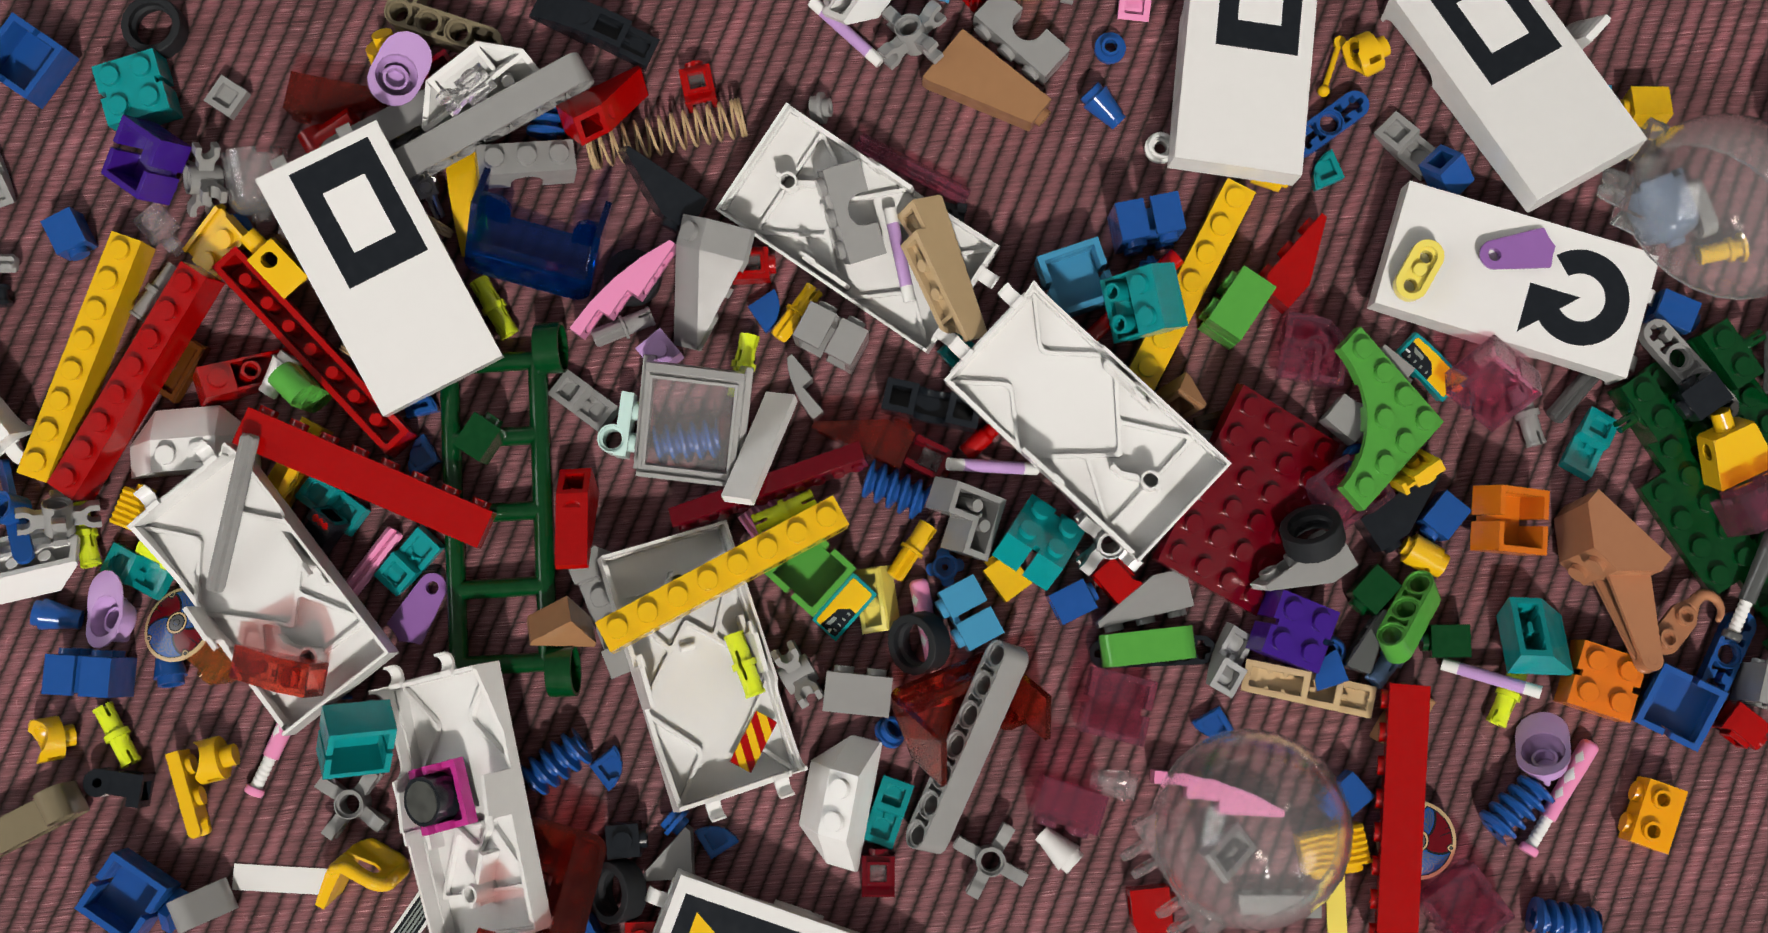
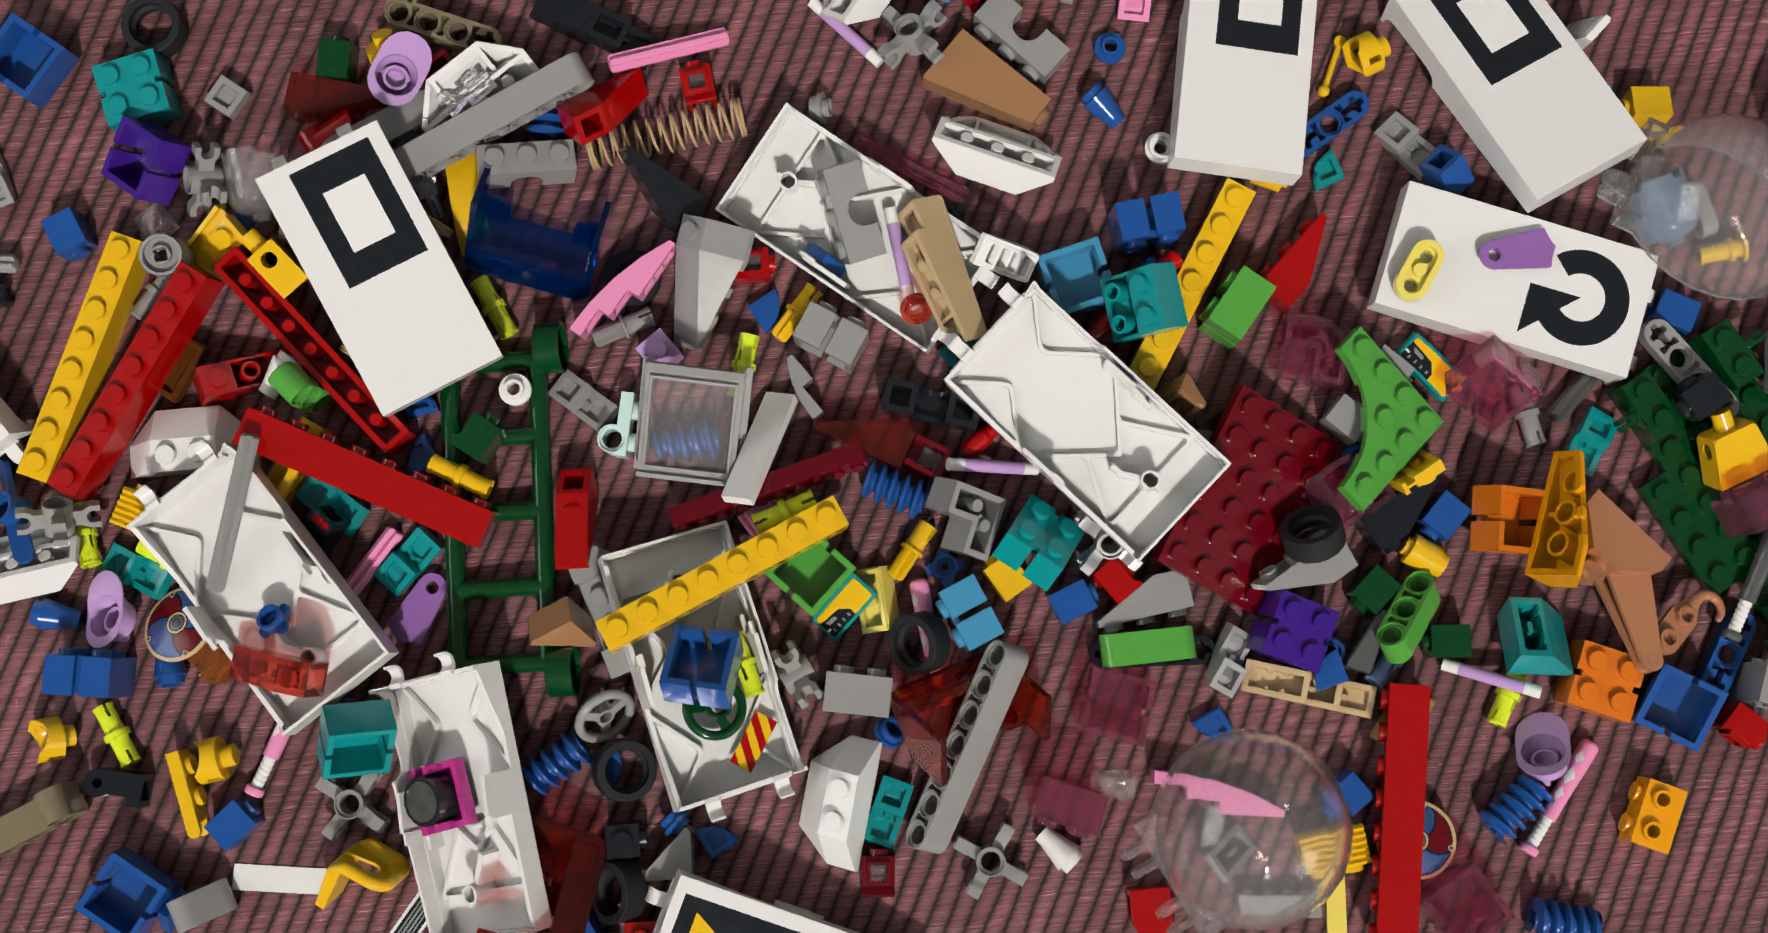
none -> light grey wheel [139,234,194,279]
none -> blue brick [204,797,266,851]
none -> blue plate [256,603,291,638]
none -> dark green brick [315,35,360,87]
none -> yellow pin [426,453,495,499]
none -> white plate [499,374,532,406]
none -> light grey piece [574,689,635,743]
none -> black tyre [591,738,657,802]
none -> bright pink axle [607,27,729,73]
none -> blue piece [659,623,744,710]
none -> dark green piece [682,684,747,741]
none -> blue tile [804,242,846,278]
none -> clear red plate [900,293,932,325]
none -> white wedge [932,116,1062,195]
none -> white slope [969,232,1039,283]
none -> light orange wedge [1524,450,1589,588]

